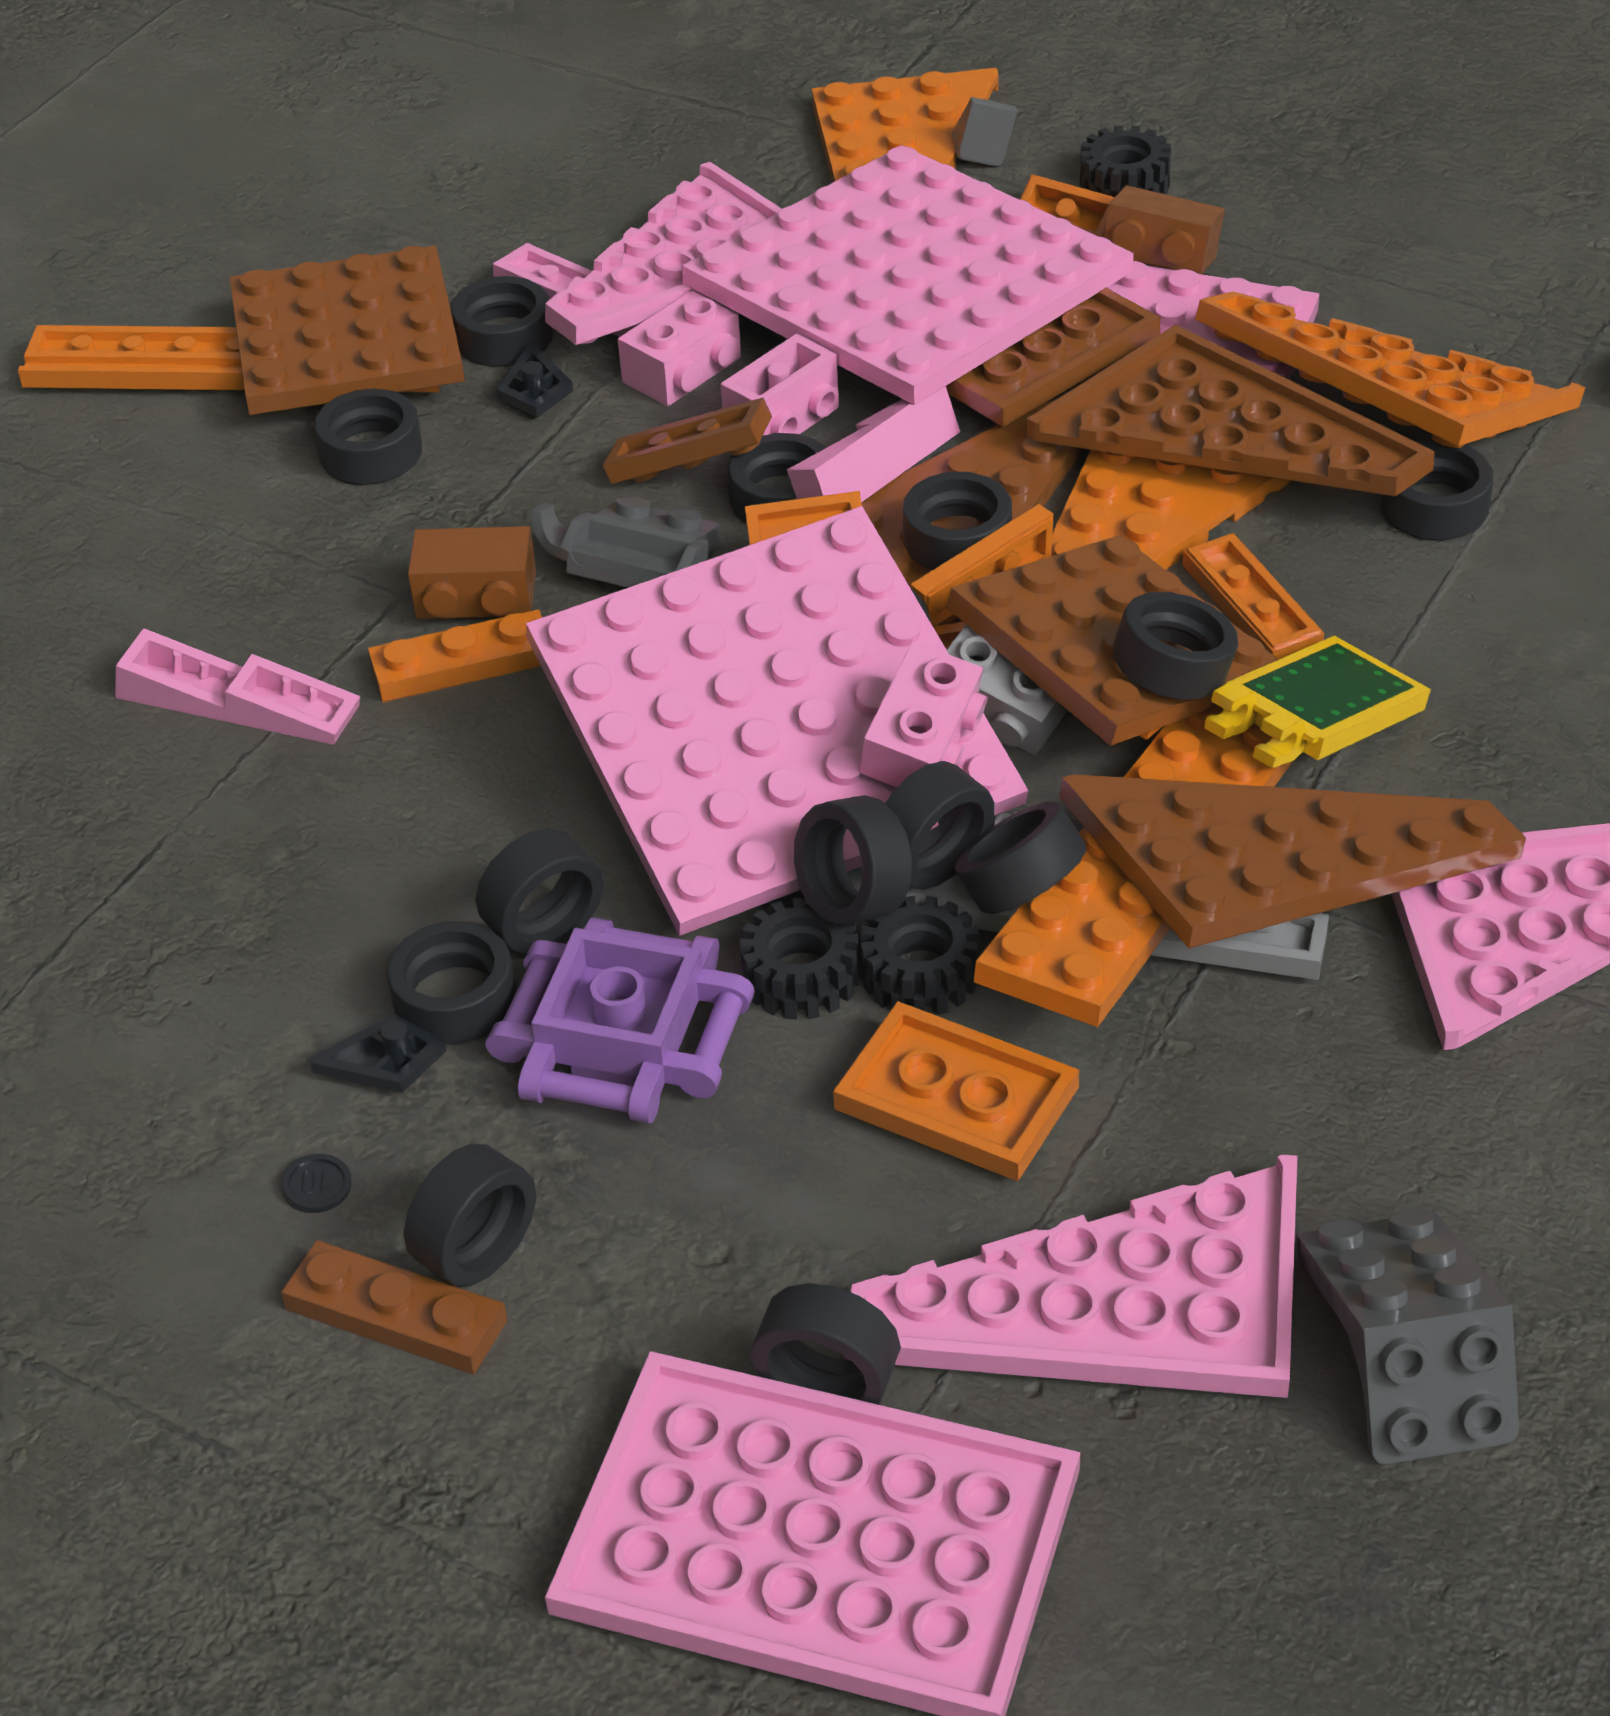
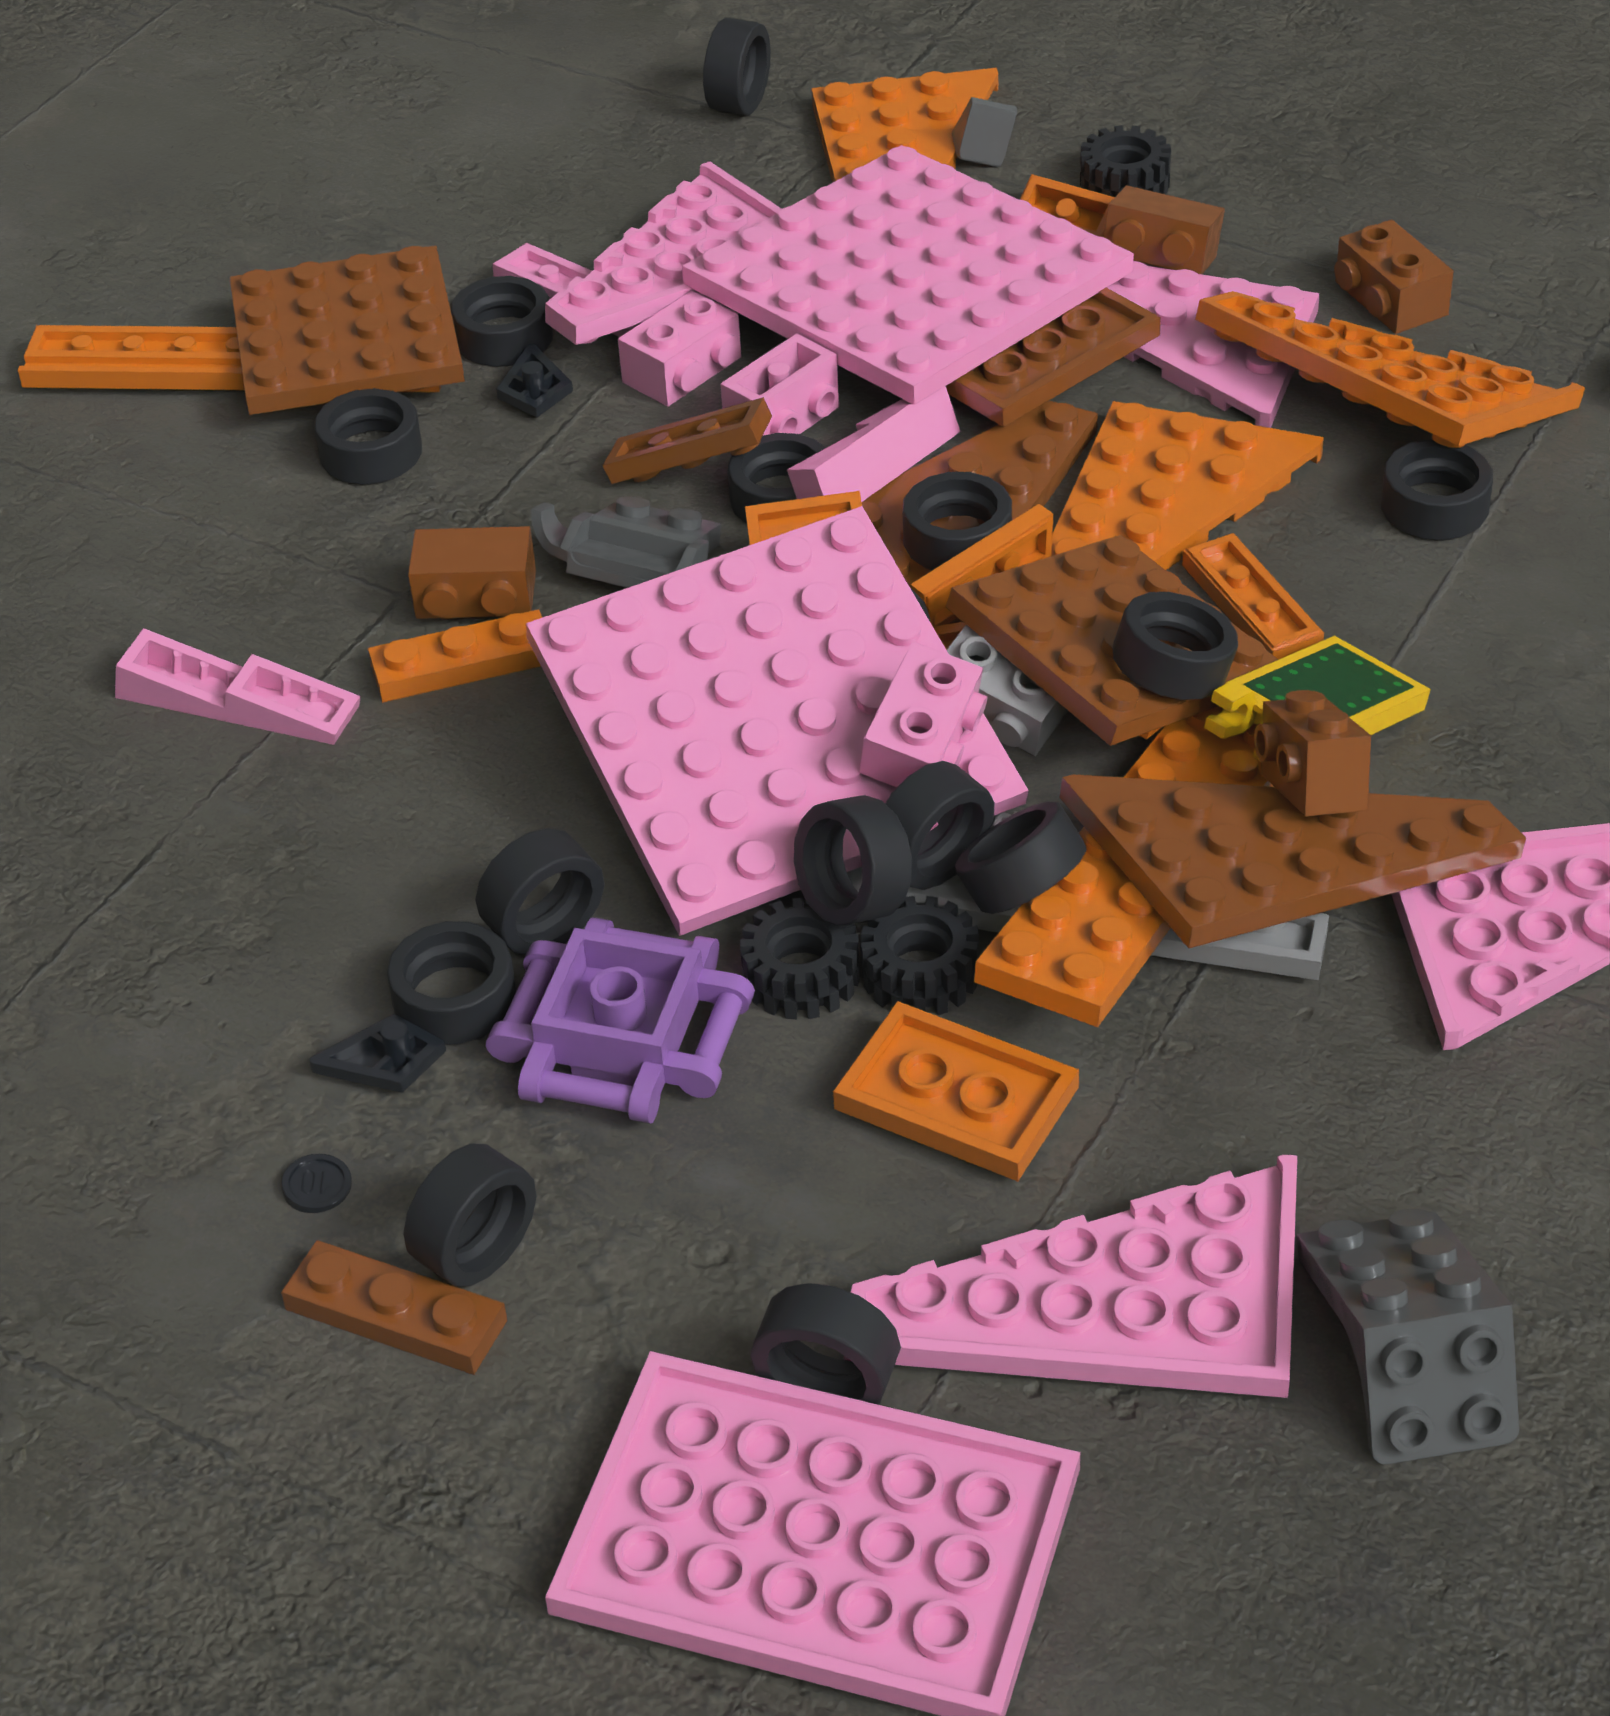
dark orange wing [1027,325,1434,496] -> none
none -> black tyre [703,17,771,116]
none -> dark orange brick [1254,690,1371,816]
none -> dark orange brick [1334,219,1454,334]

